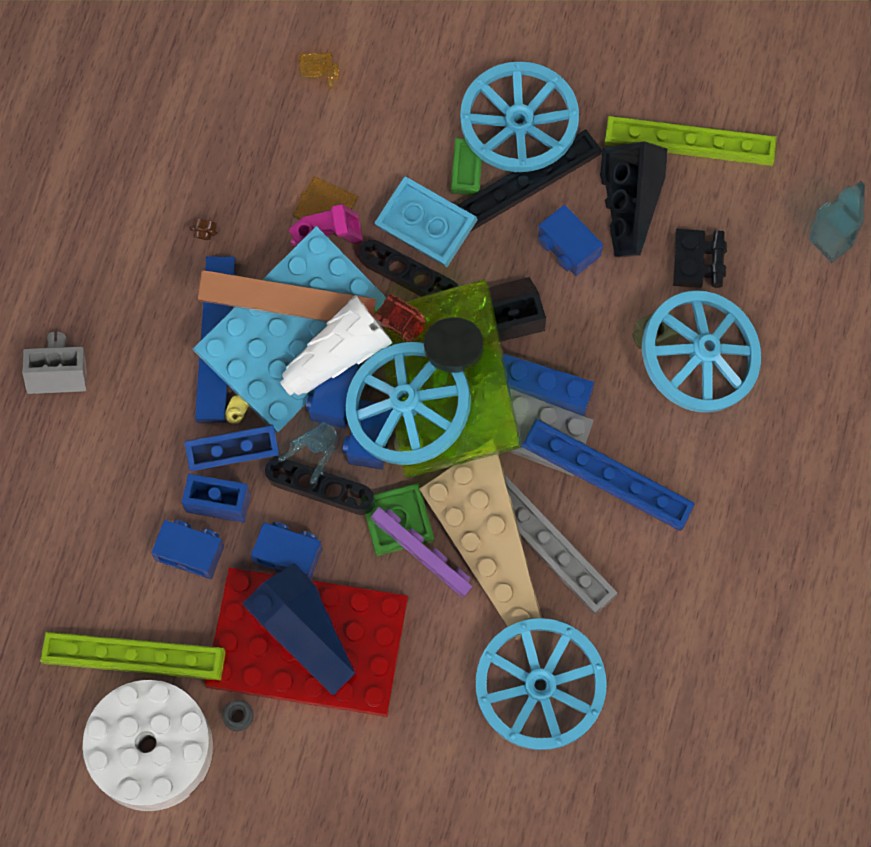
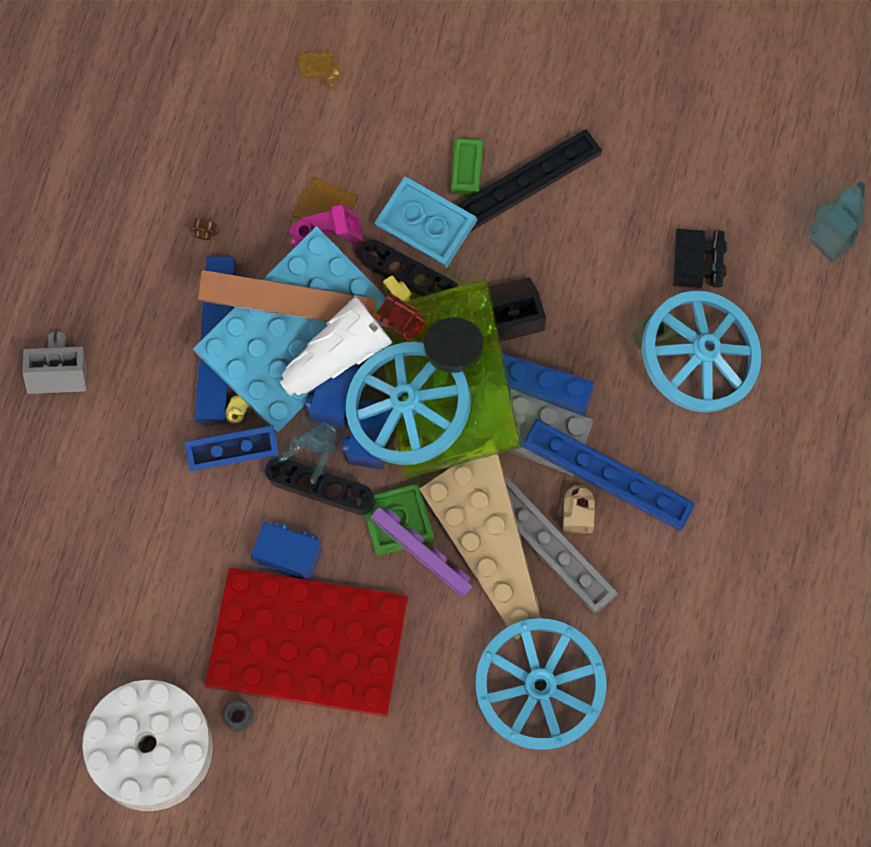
lime tile [40,632,226,681] -> none
blue brick [151,519,224,580] -> none
blue brick [182,474,251,523] -> none
dark blue wedge [242,563,356,695] -> none
medium azure wheel [460,62,579,172] -> none
blue brick [538,204,603,276] -> none
black wedge [600,141,668,258] -> none
lime tile [604,116,777,166] -> none
none -> light yellow plate [383,275,411,314]
none -> tan rock [563,485,595,534]

